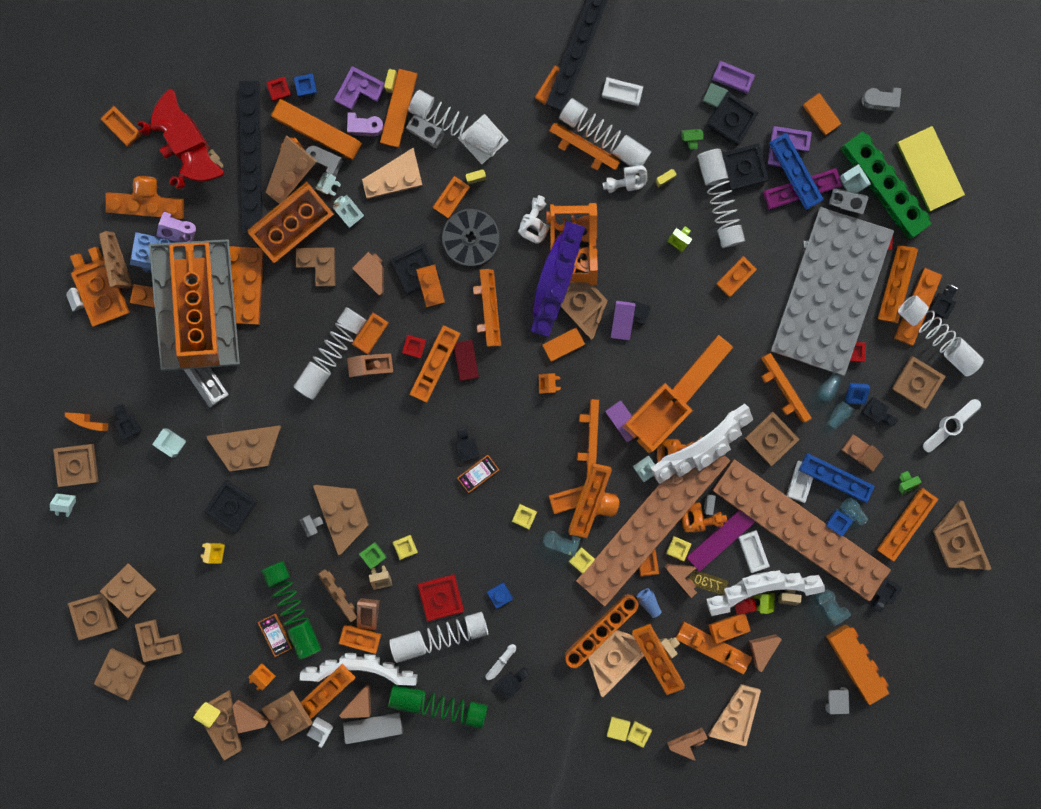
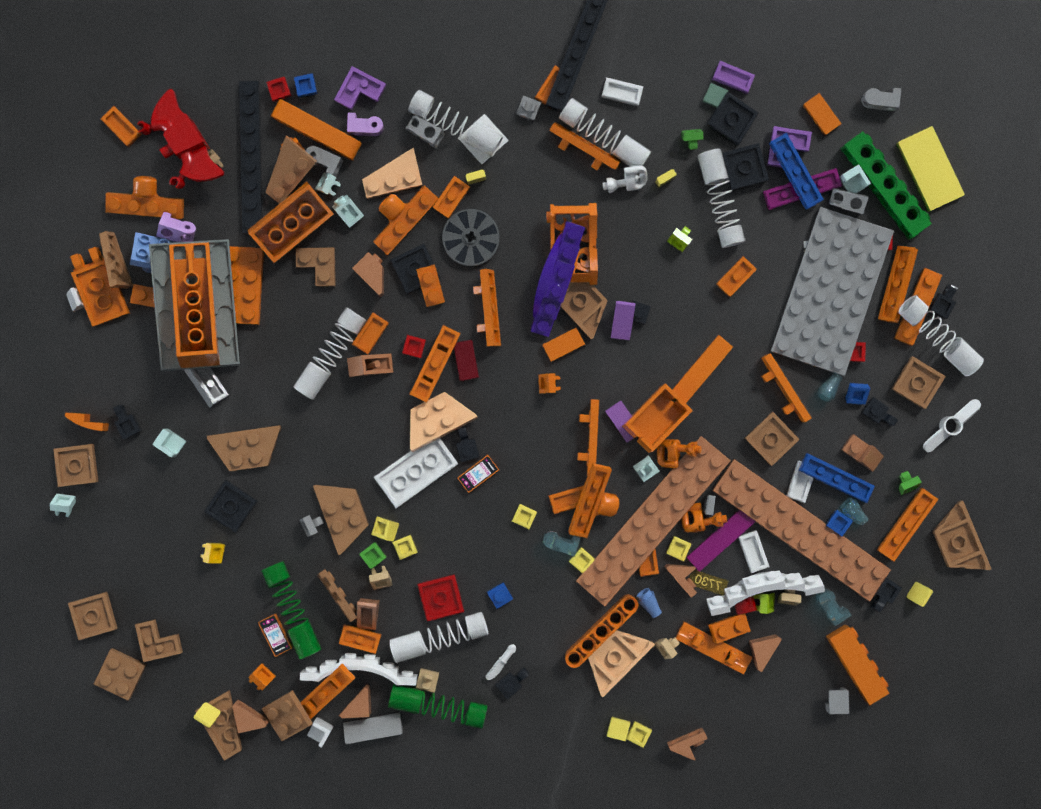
medium nougat plate [100,564,156,618] -> none
orange tile [380,69,418,148] -> none
light yellow tile [384,69,397,93] -> none
white piece [518,195,550,243] -> none
orange plate [632,624,685,695] -> none
white piece [651,404,753,484] -> none
light nougat wing [708,684,761,746] -> none
clear light blue cone [827,400,854,429] -> none
none -> light yellow slope [371,517,399,541]
none -> orange plate [373,185,439,255]
none -> white tile [374,438,458,508]
none -> light nougat wing [410,392,478,452]
none -> tan tile [416,668,439,693]
none -> light grey tile [516,96,541,122]
none -> light yellow slope [906,582,933,607]

